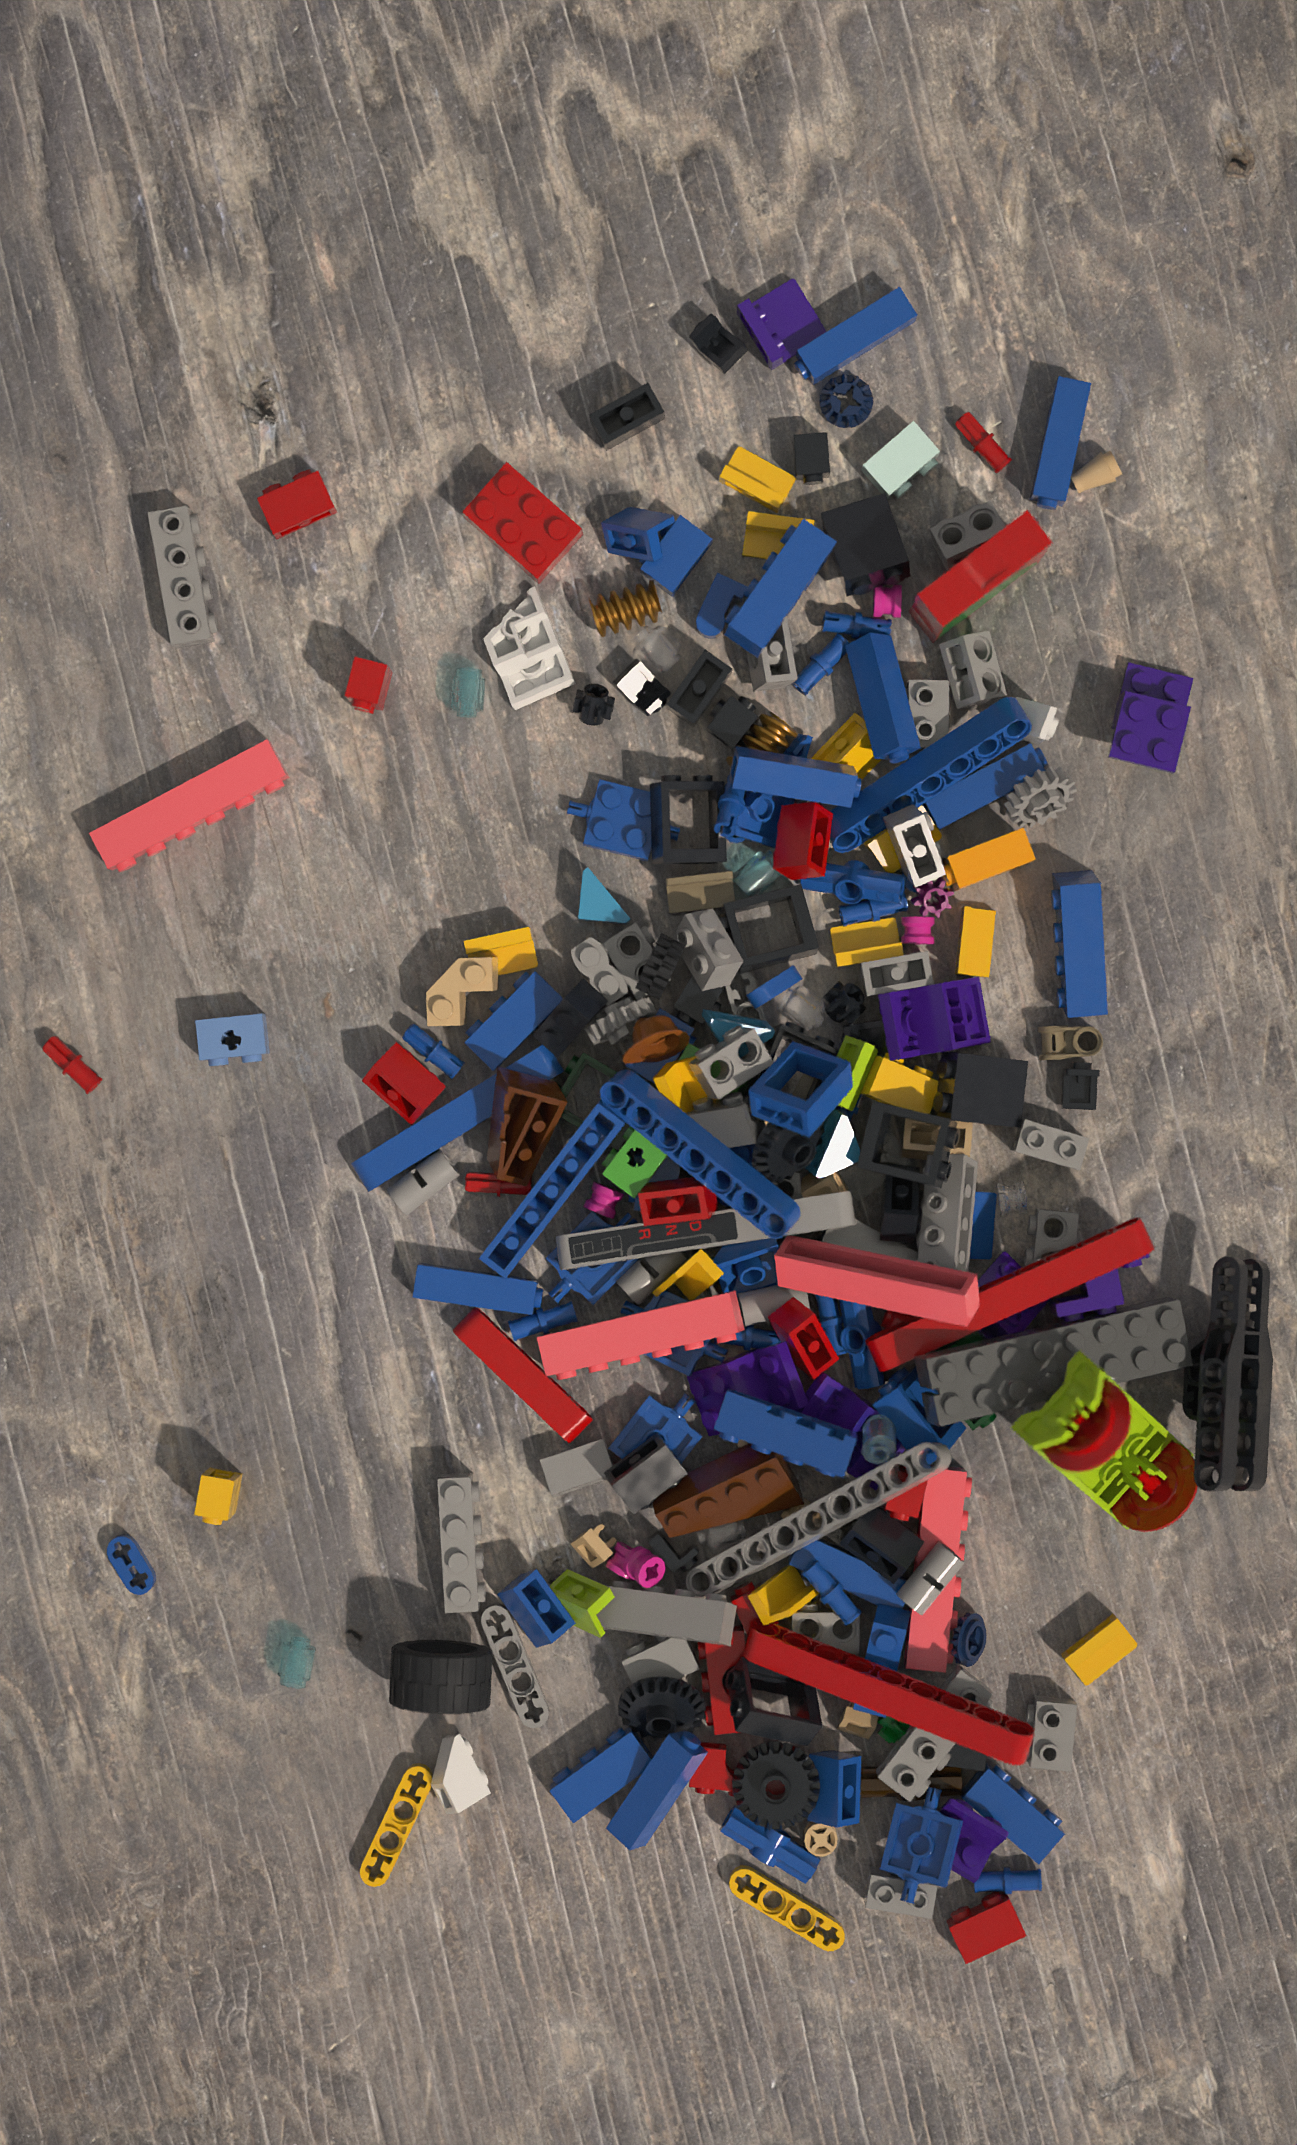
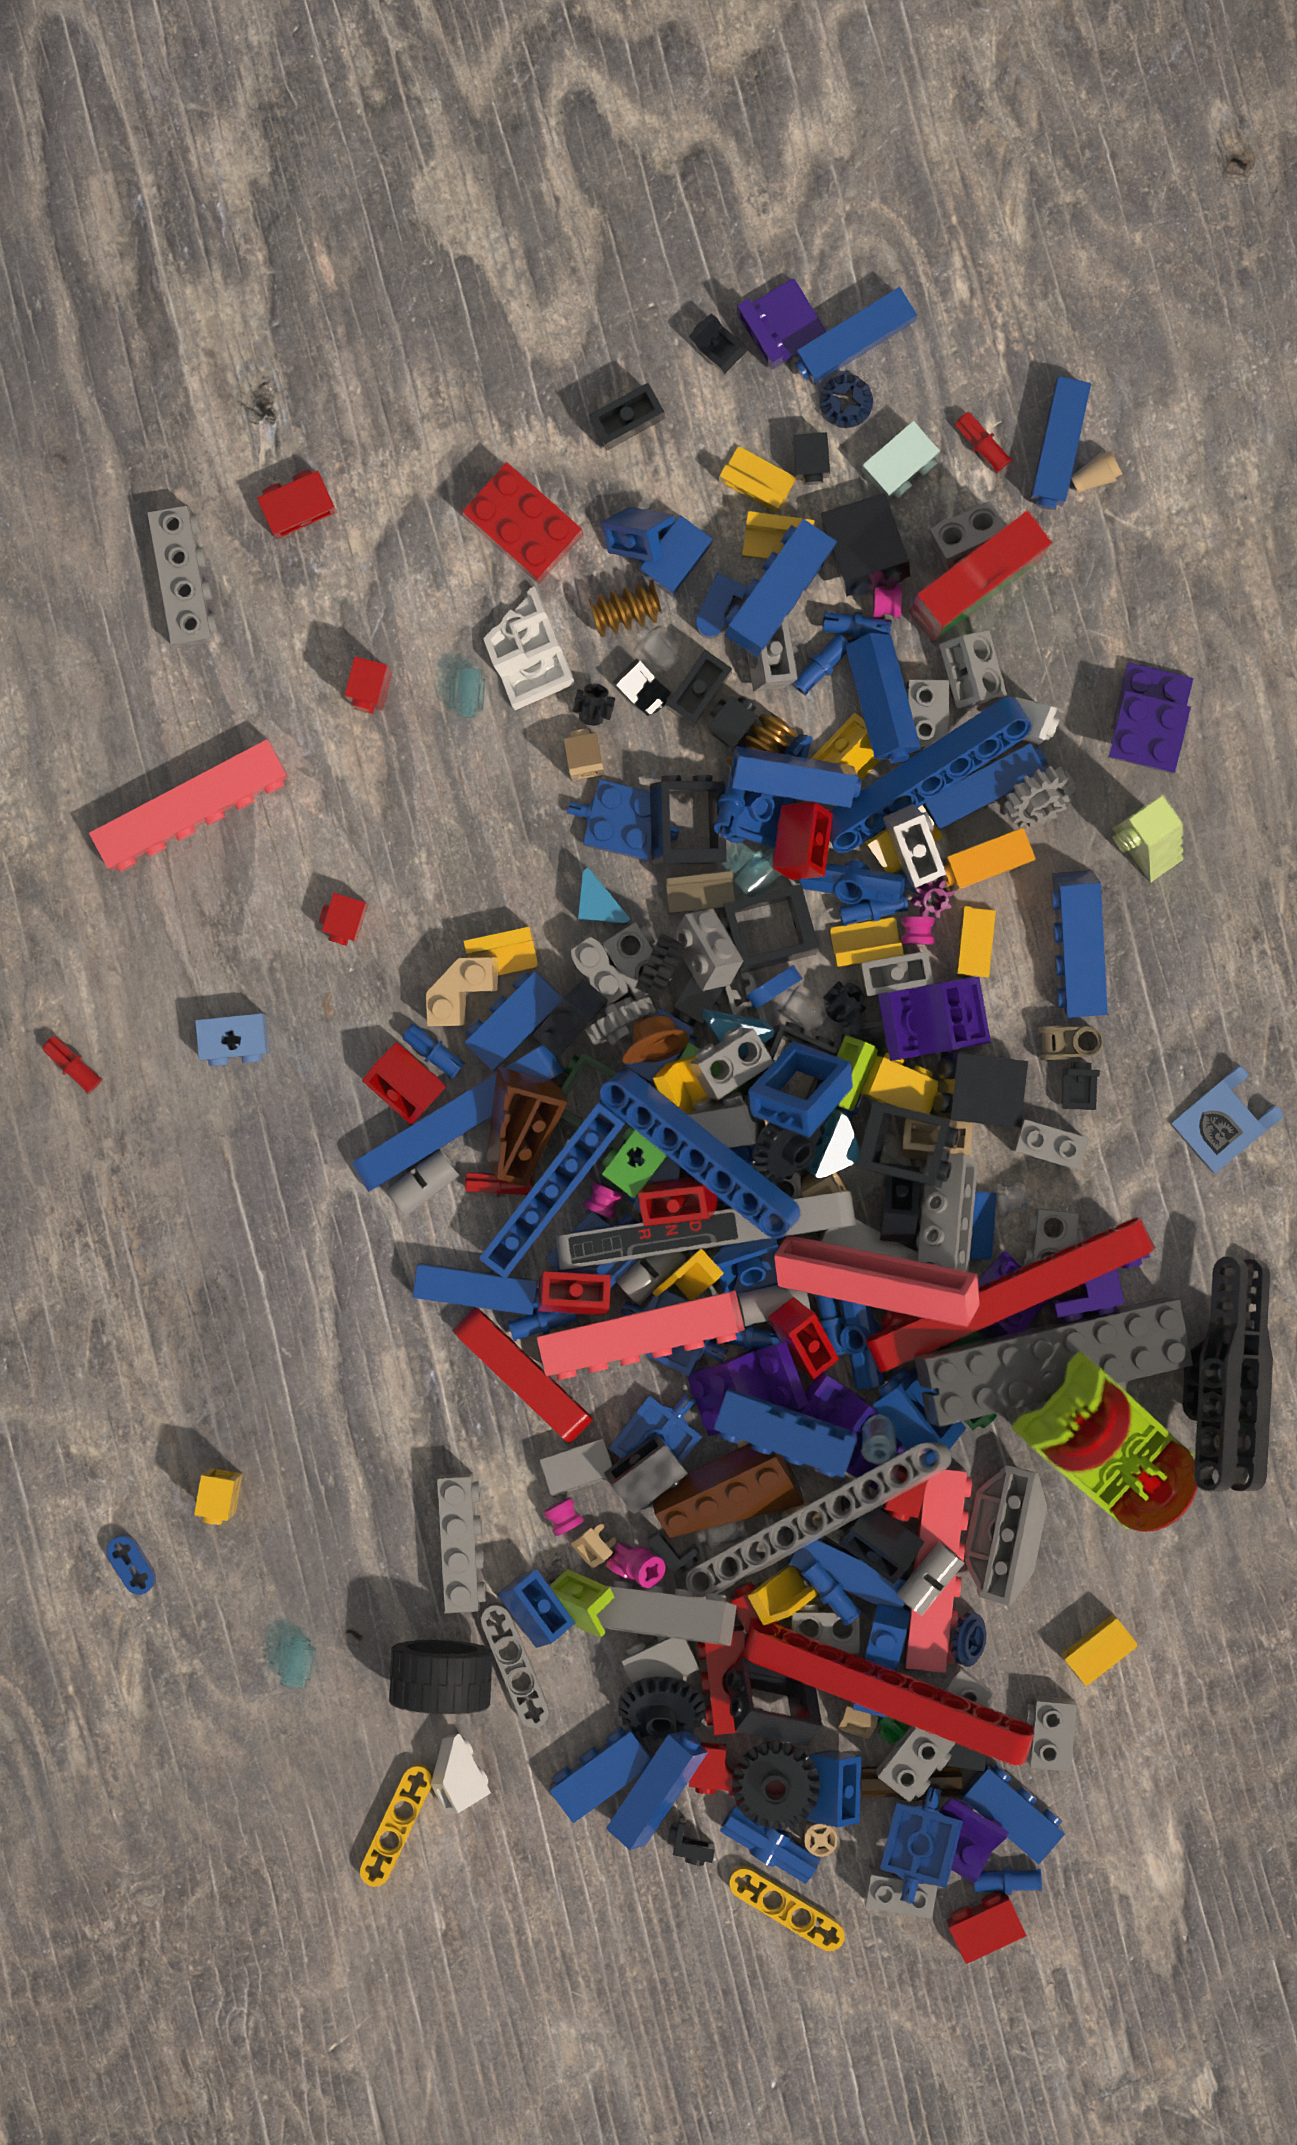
none -> red brick [319,893,368,946]
none -> red brick [538,1271,611,1315]
none -> dark pink wheel [543,1497,584,1536]
none -> tan slope [564,729,605,781]
none -> black bracket [667,1816,715,1866]
none -> light grey wedge [964,1465,1047,1606]
none -> yellowish green wedge [1112,795,1183,883]
none -> medium blue flag [1171,1065,1284,1174]

